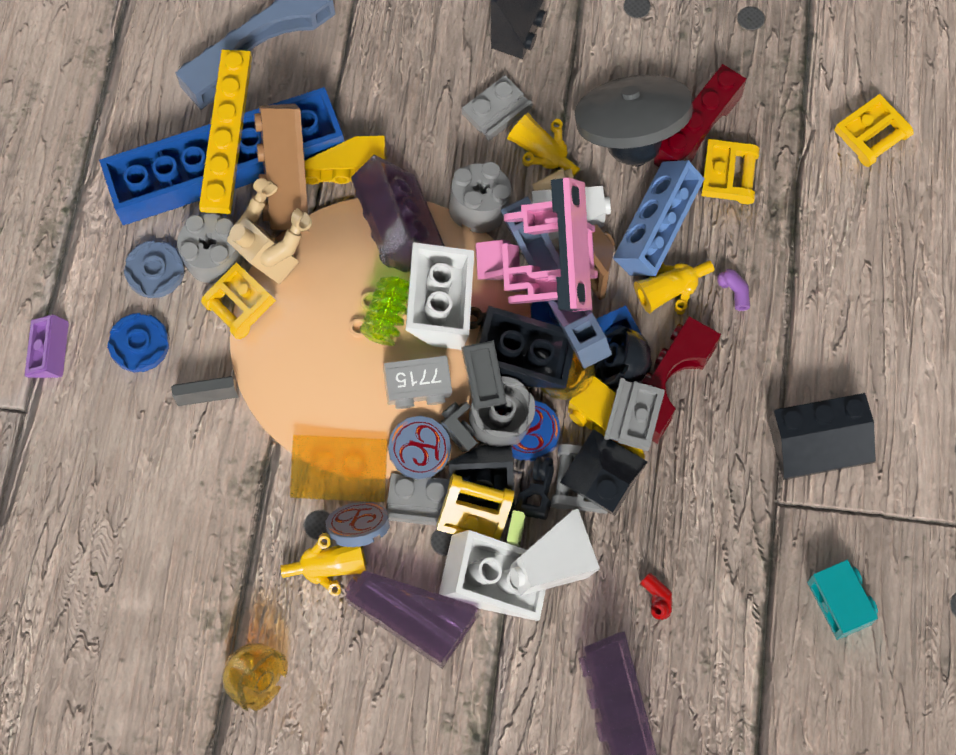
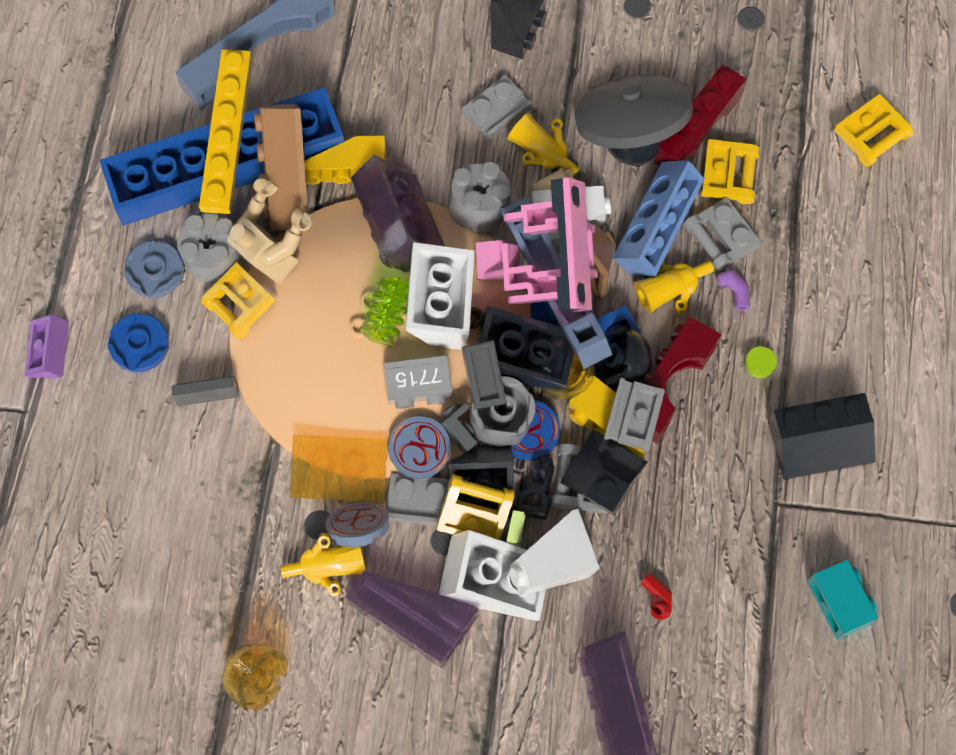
none -> light grey plate [683,197,761,271]
none -> lime tile [745,346,777,379]

